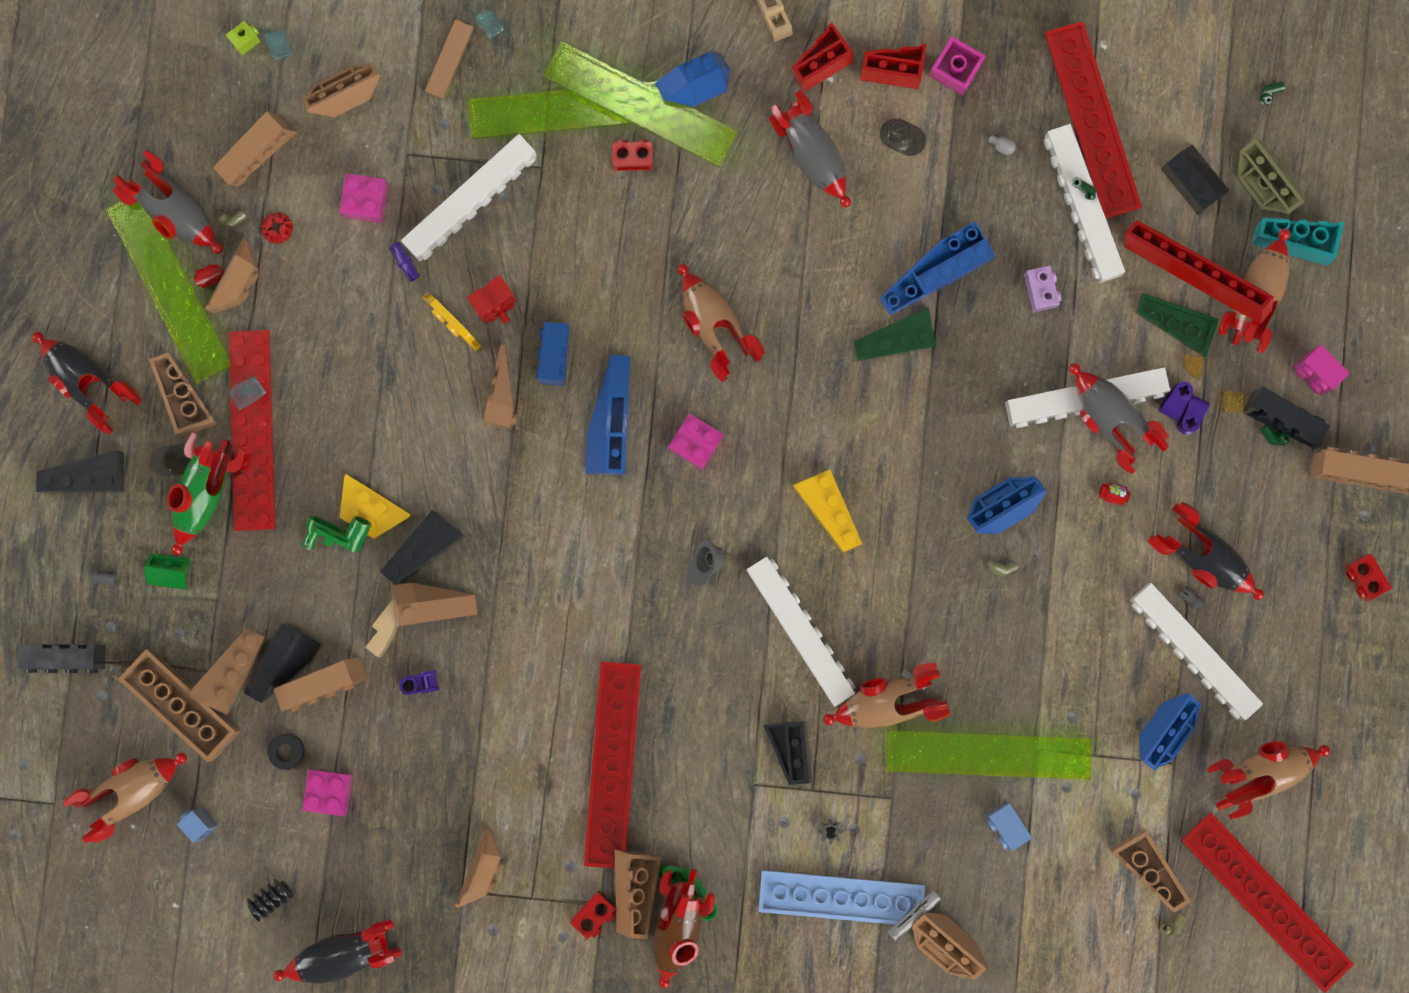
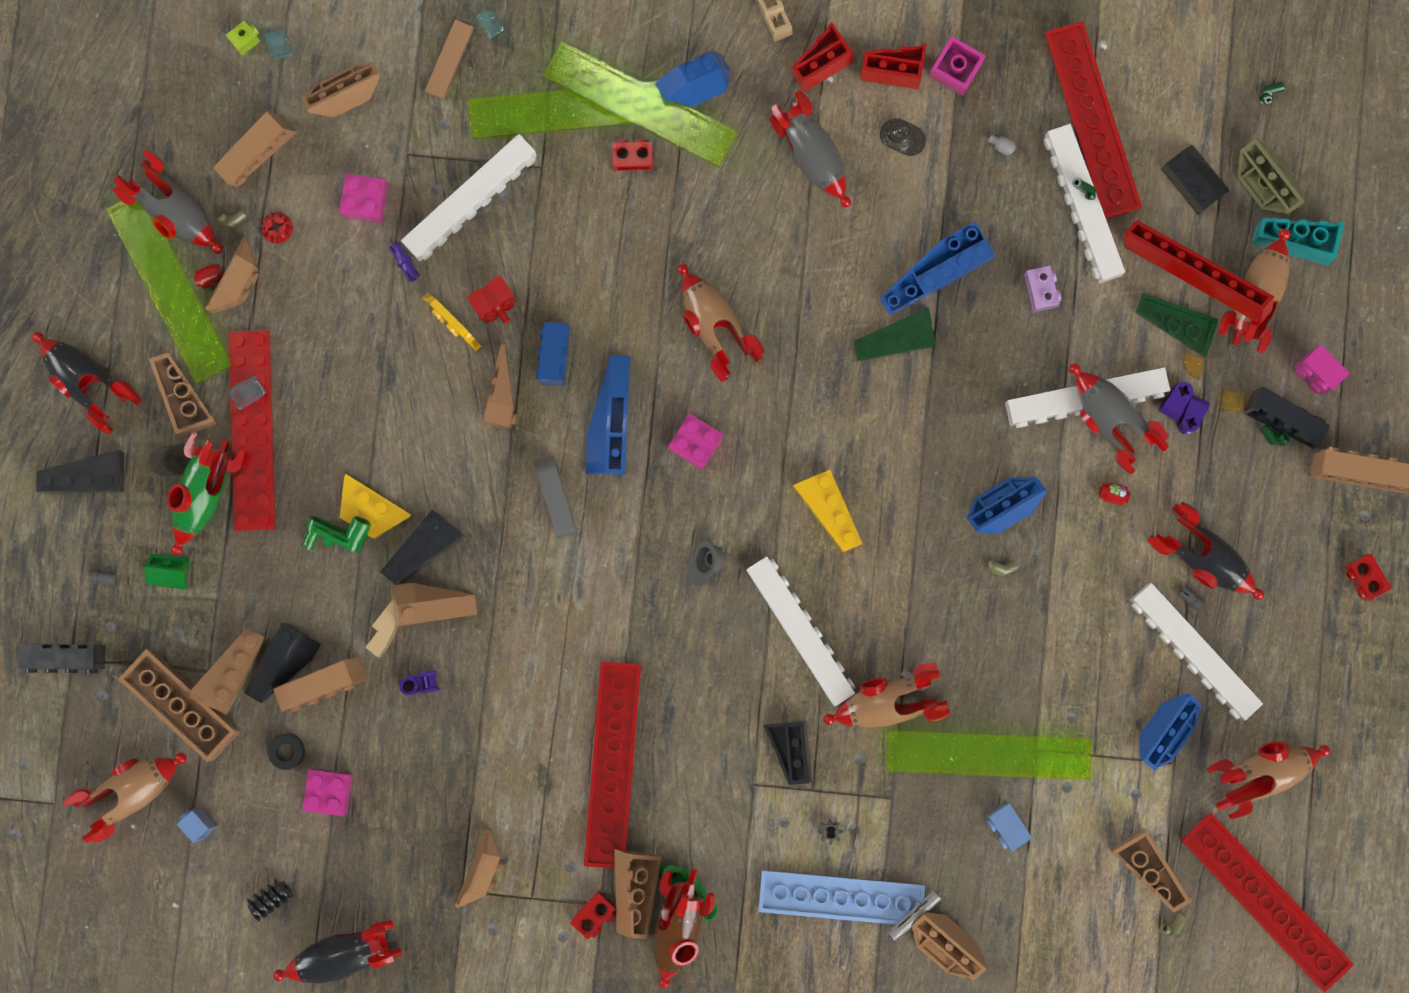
none -> dark grey beam [534,455,577,538]

